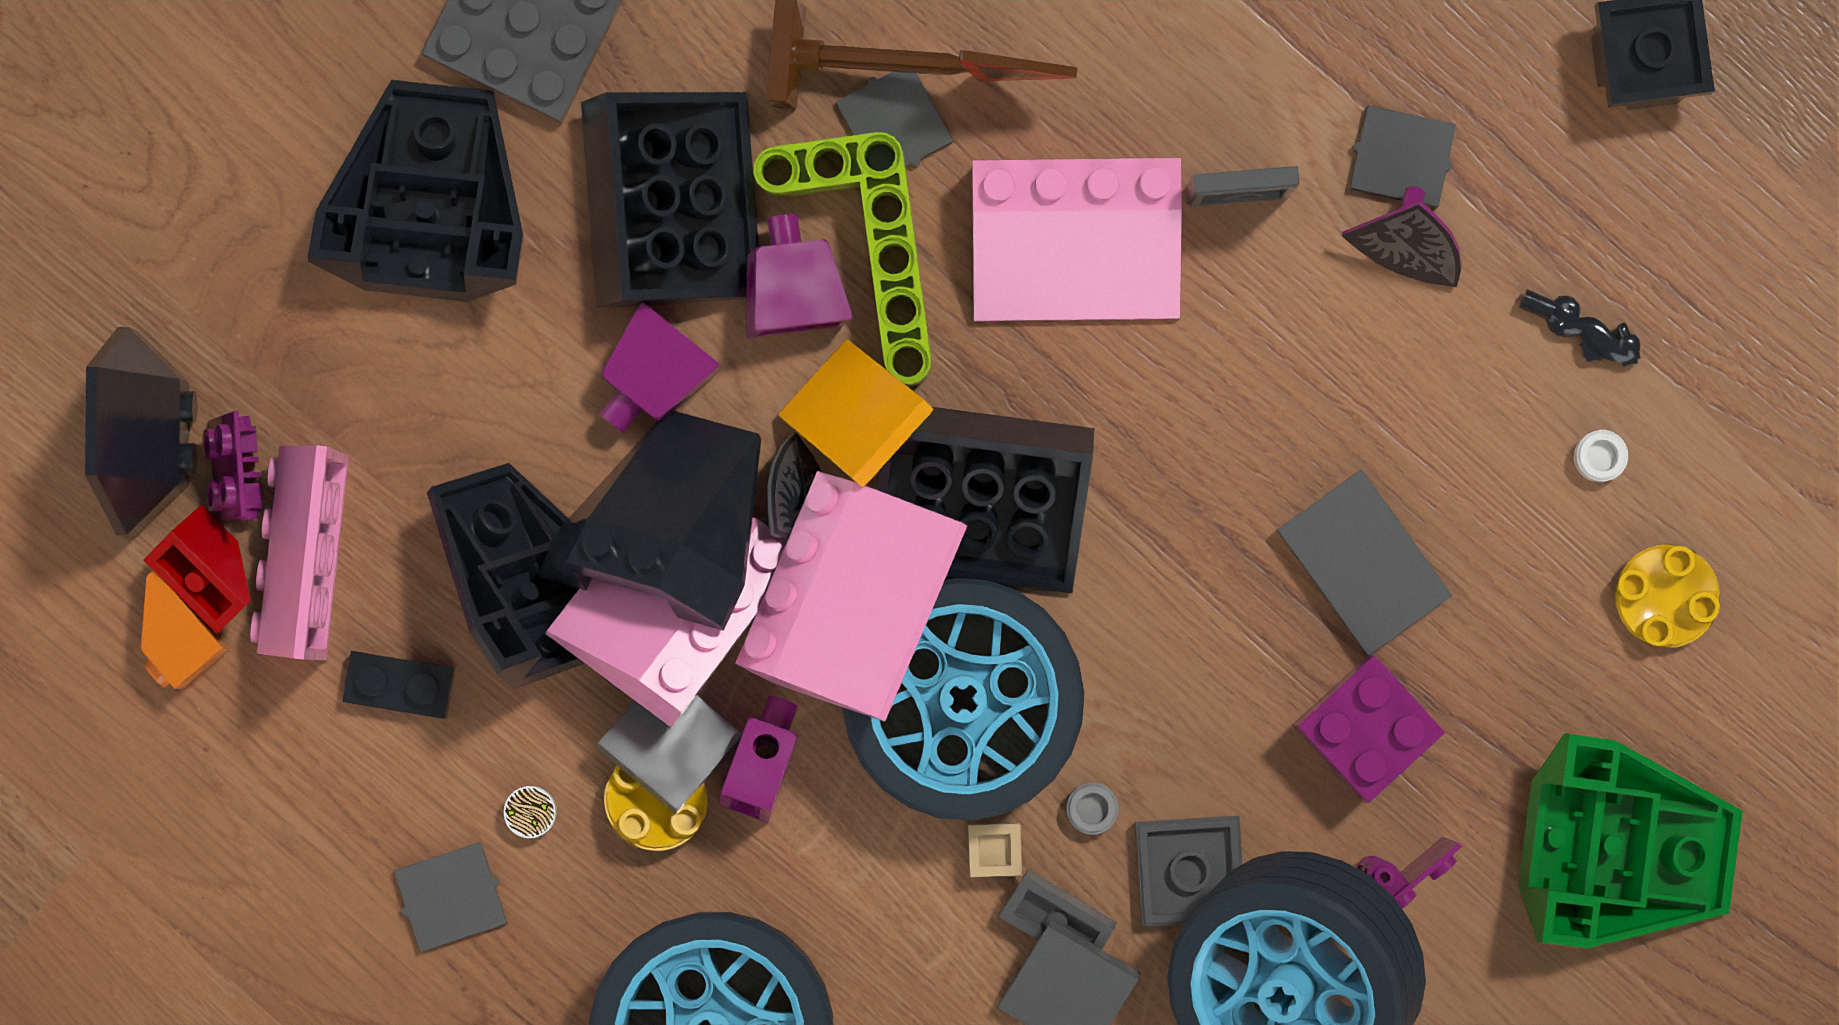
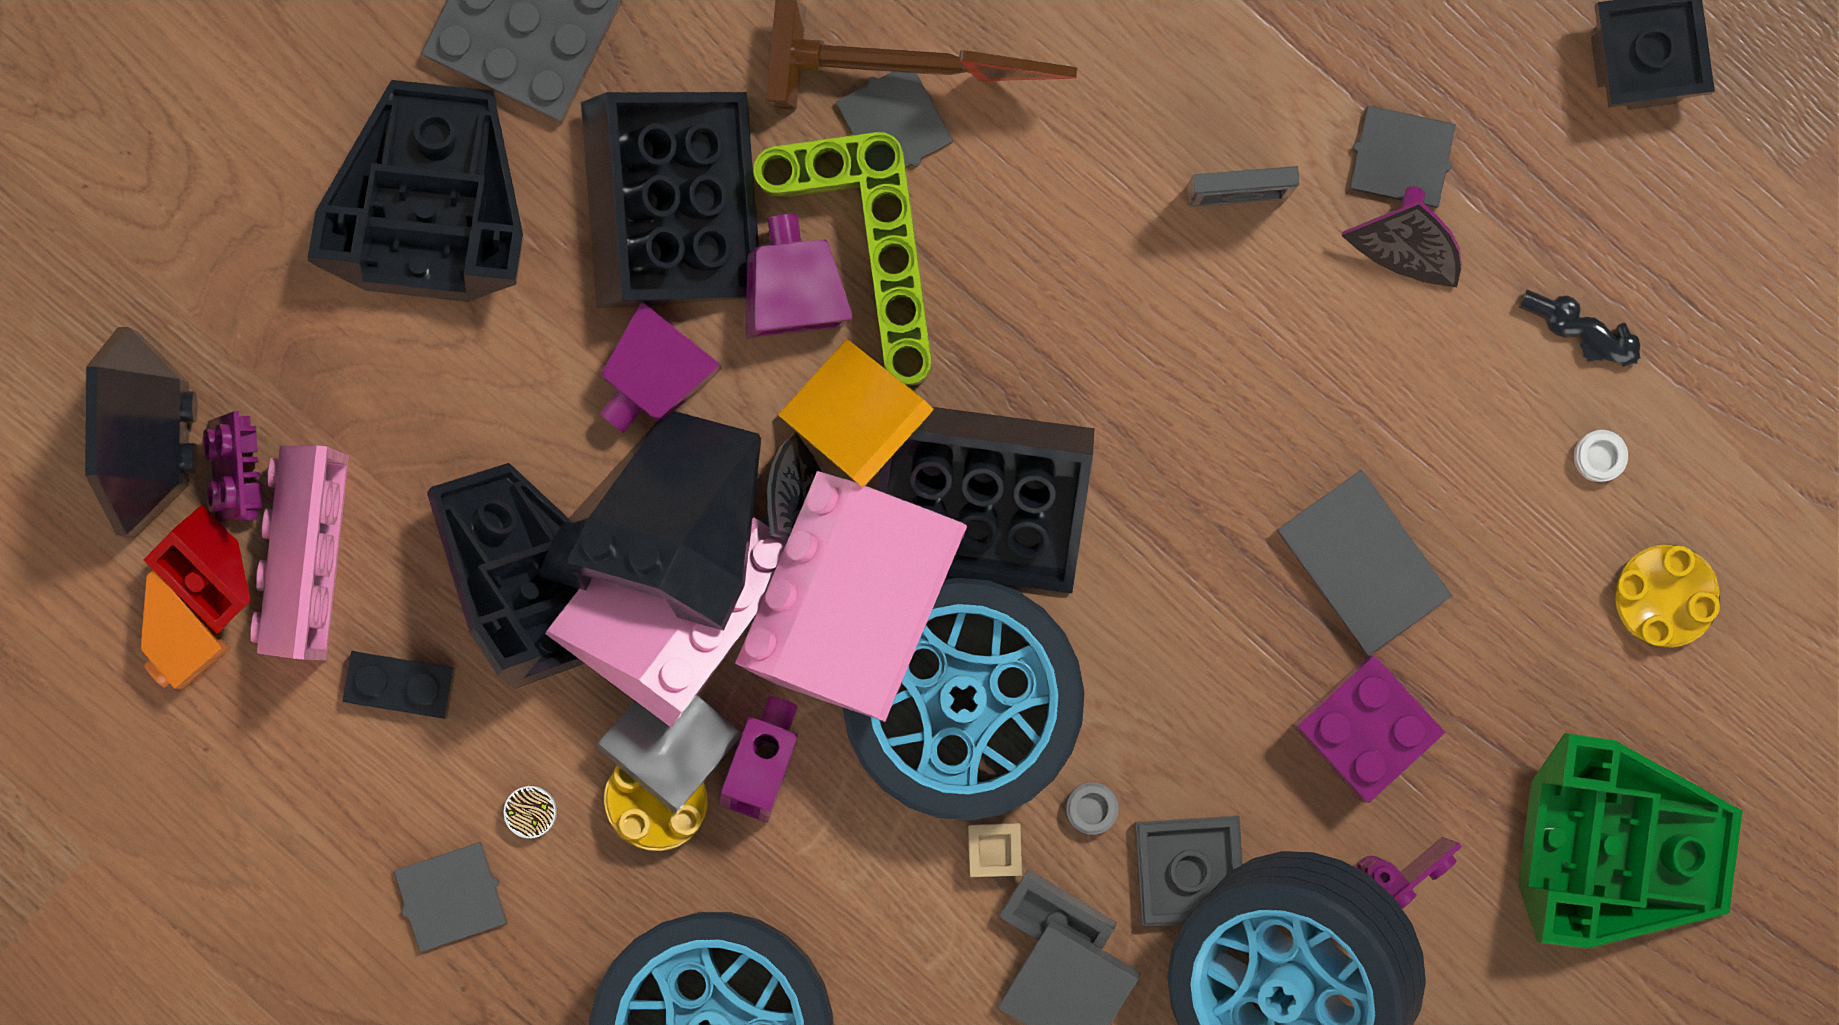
bright pink slope [972,158,1182,322] -> none

